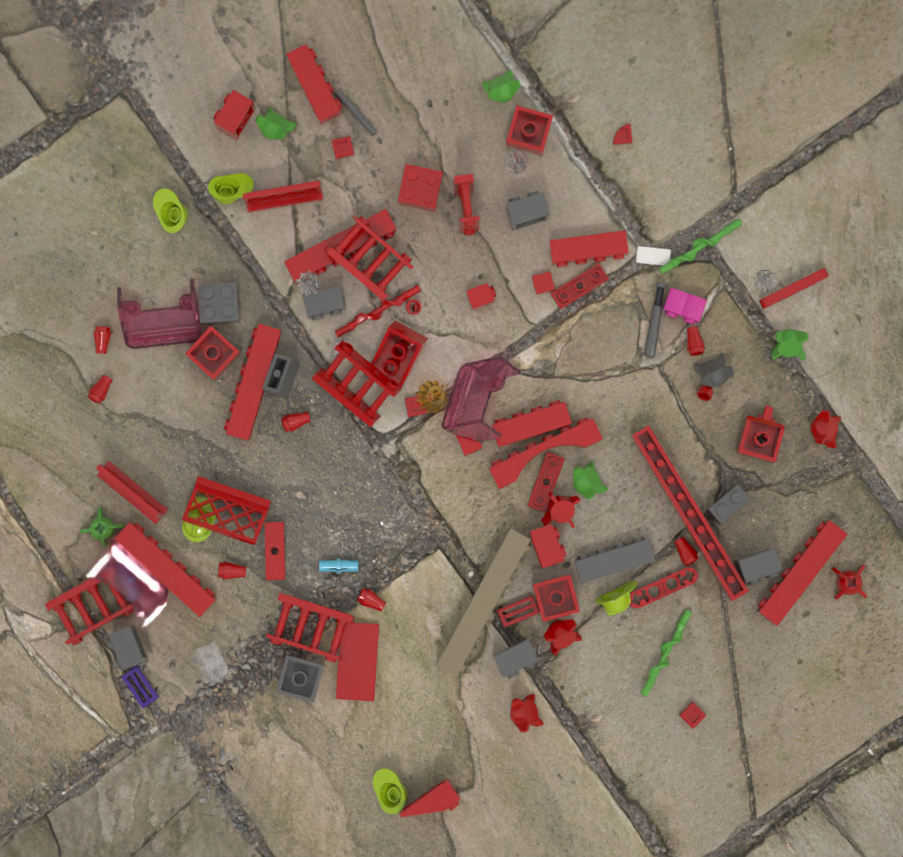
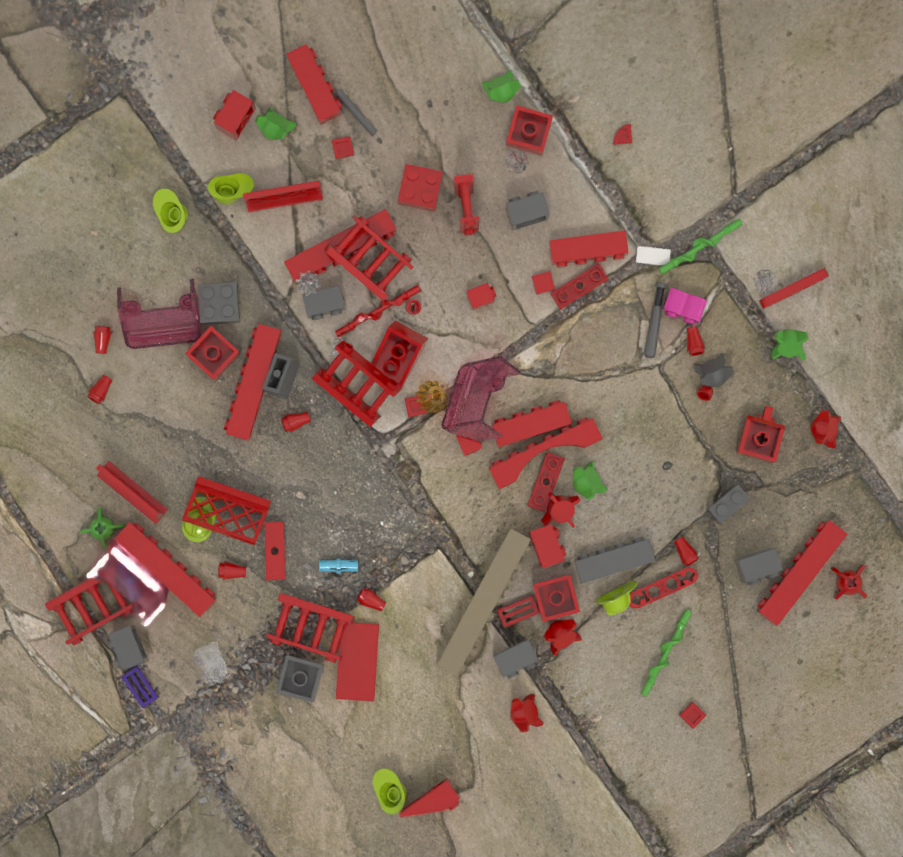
red brick [631,425,749,601] -> none

